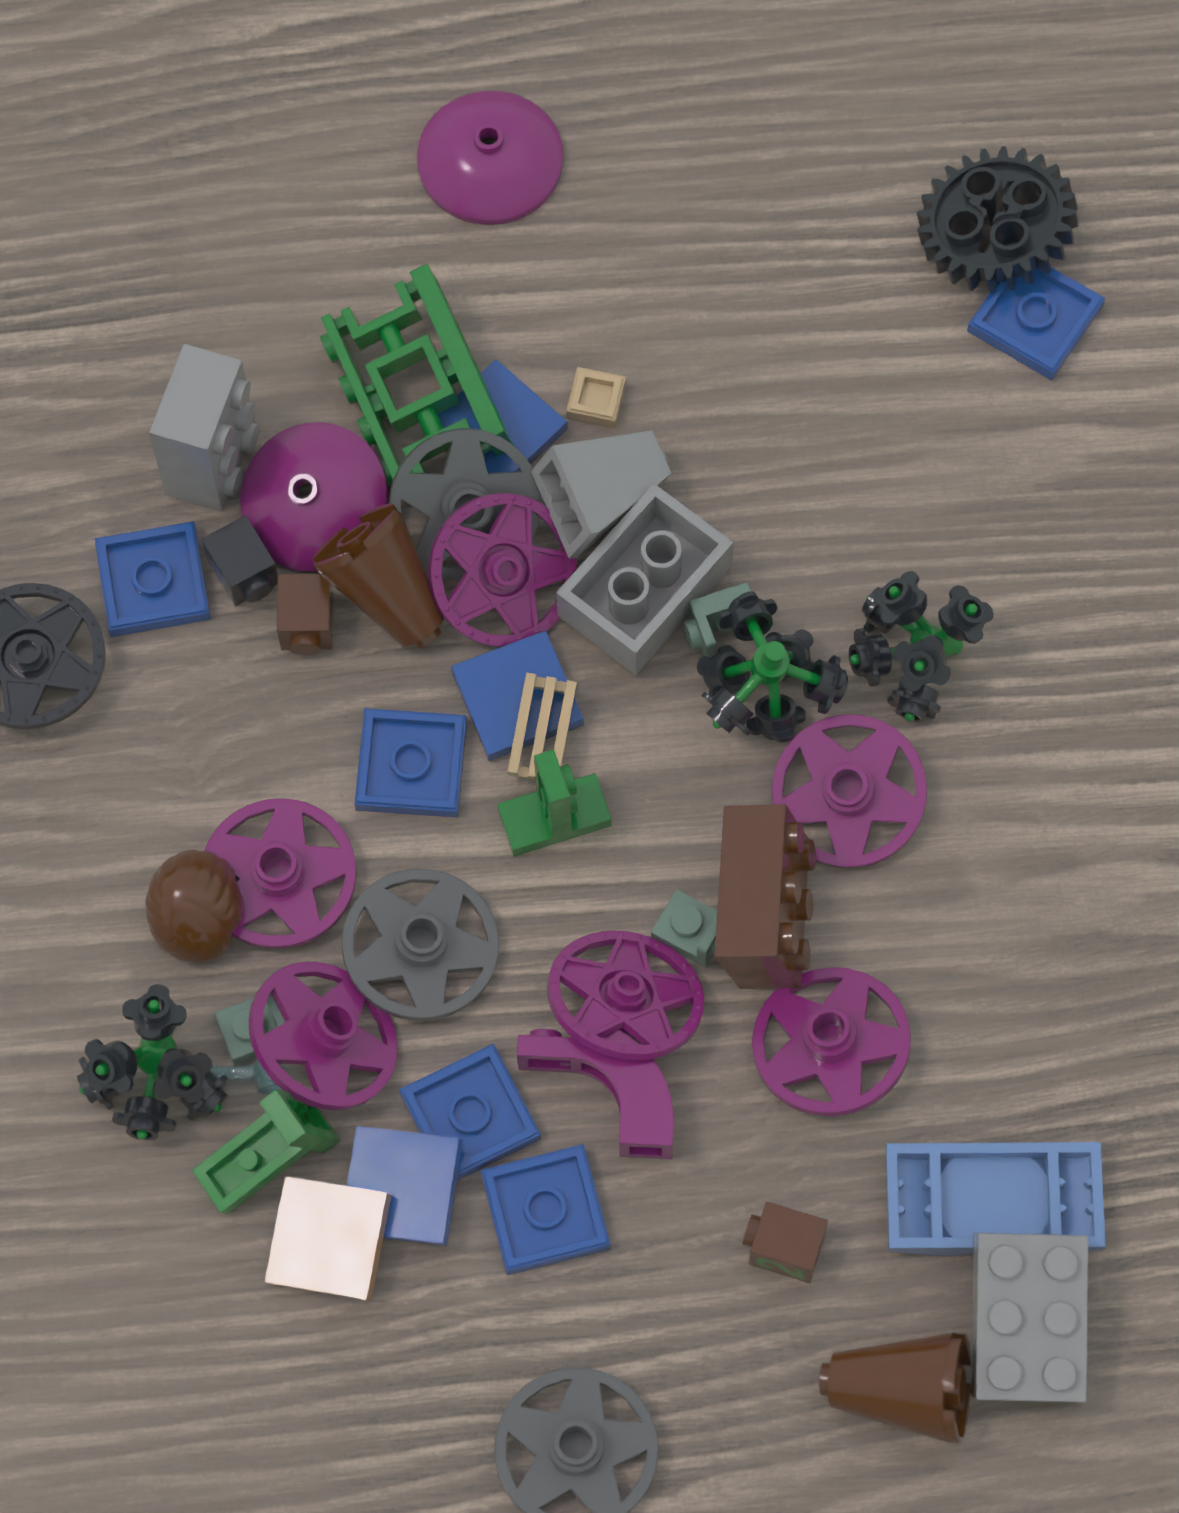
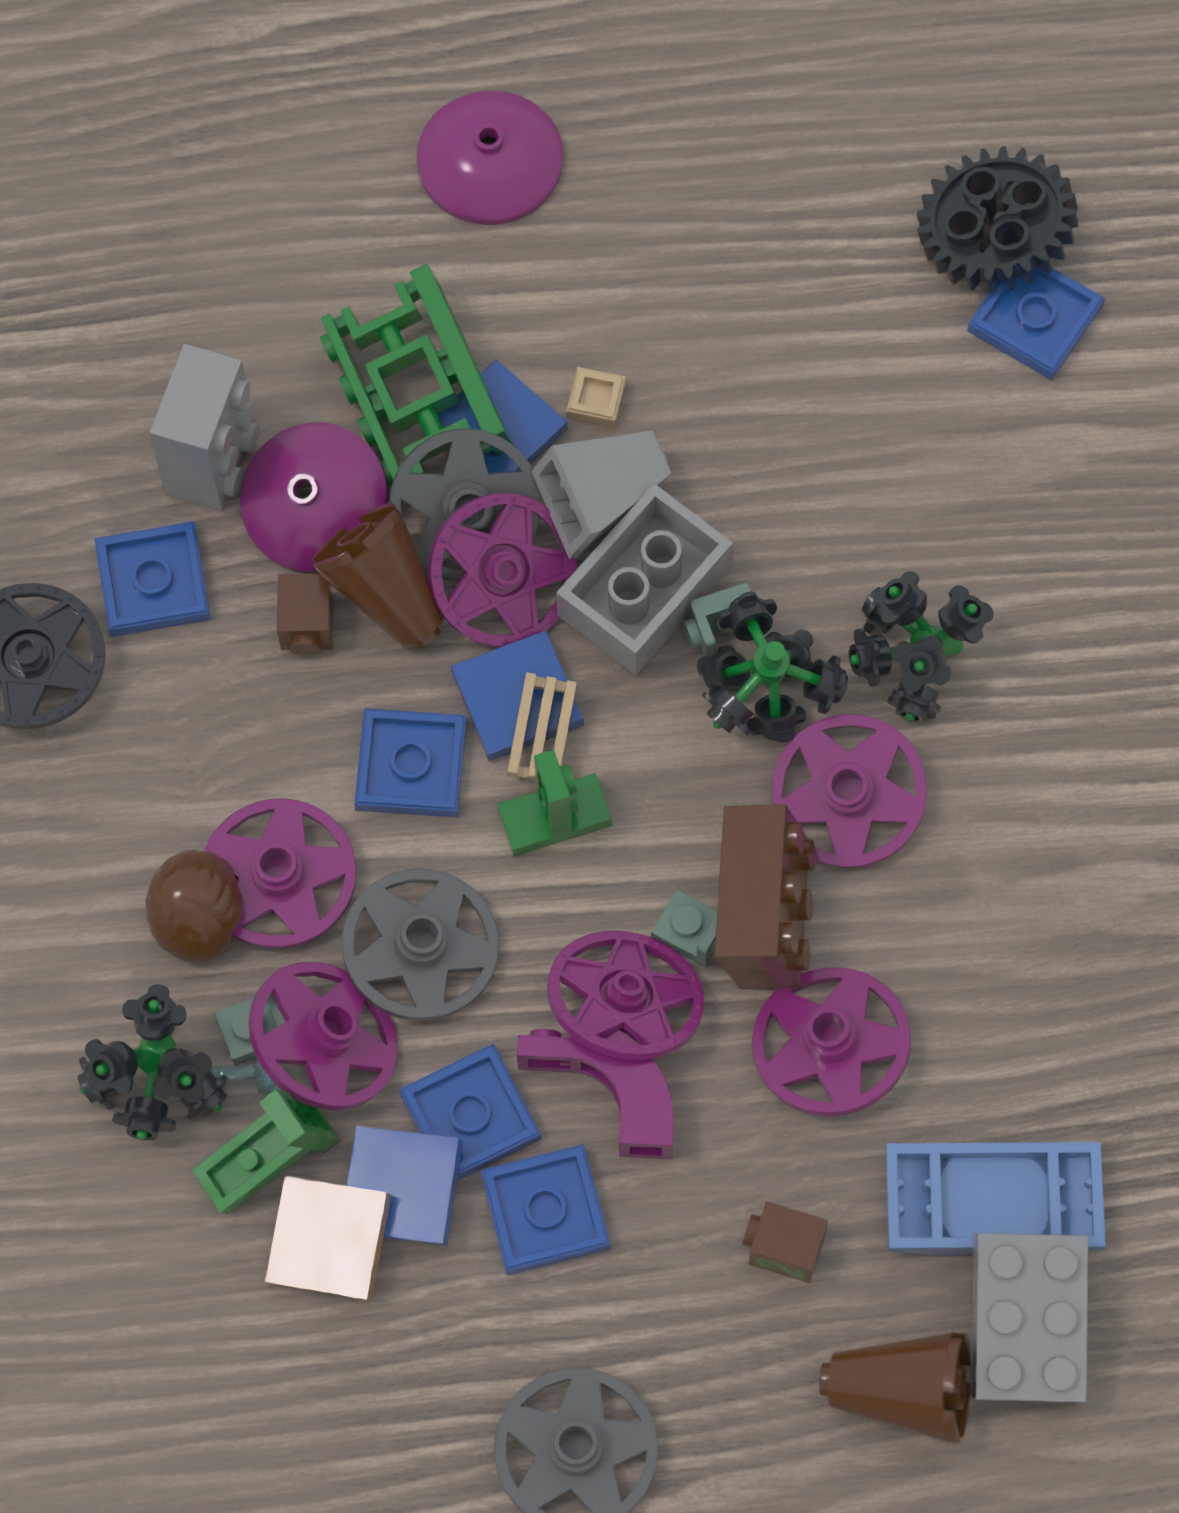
black brick [201,515,278,607] -> none

